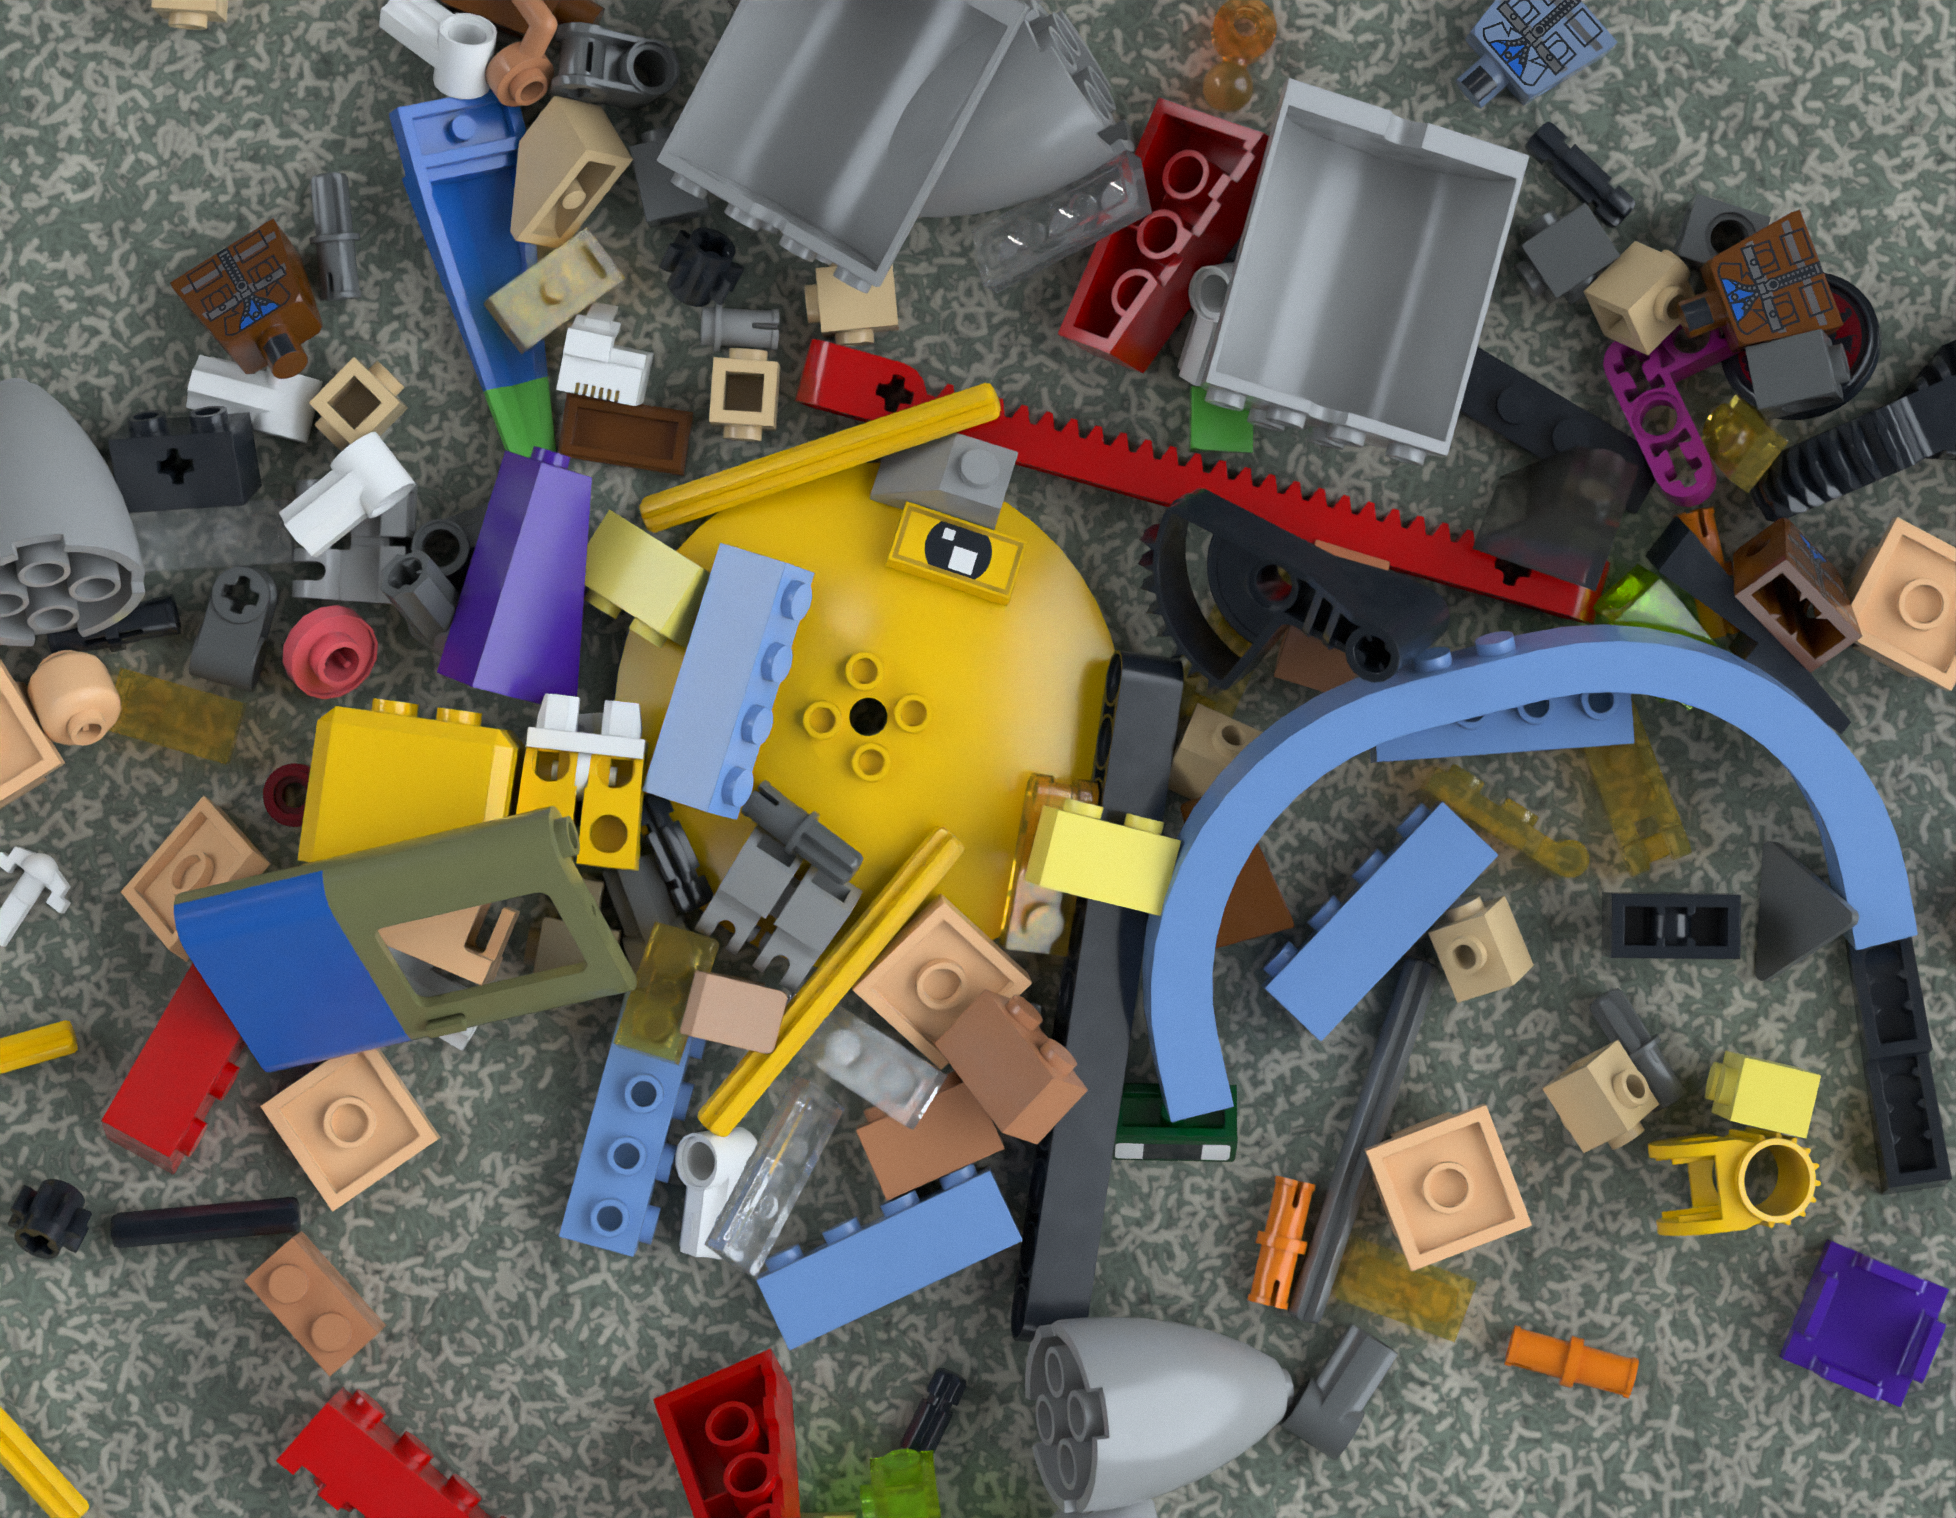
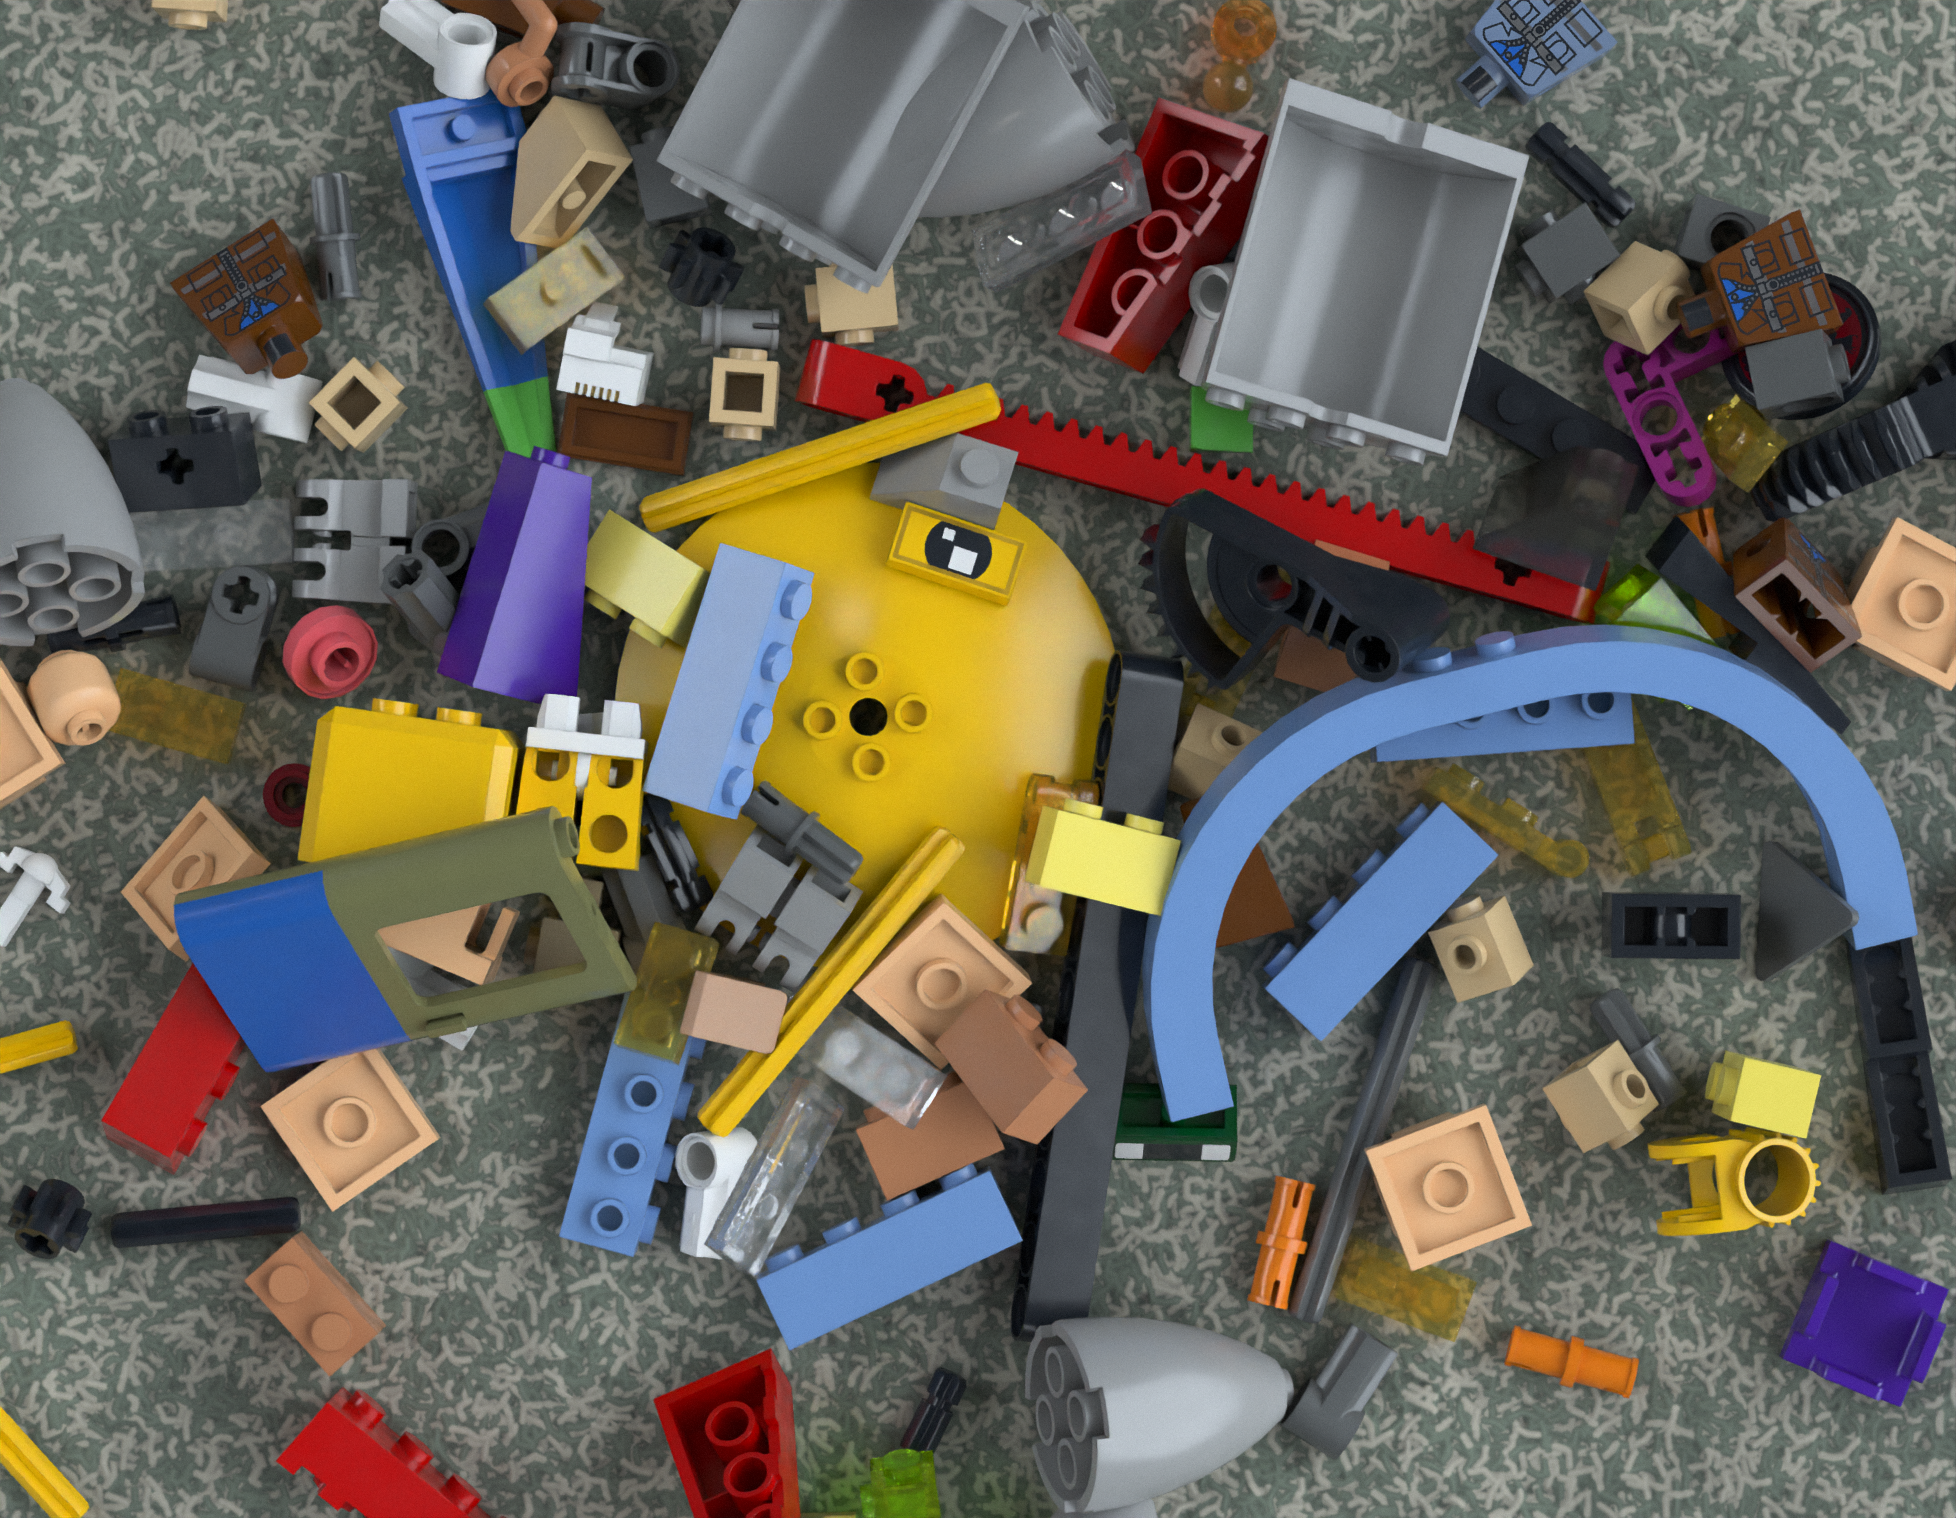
white piece [279,432,416,557] -> none

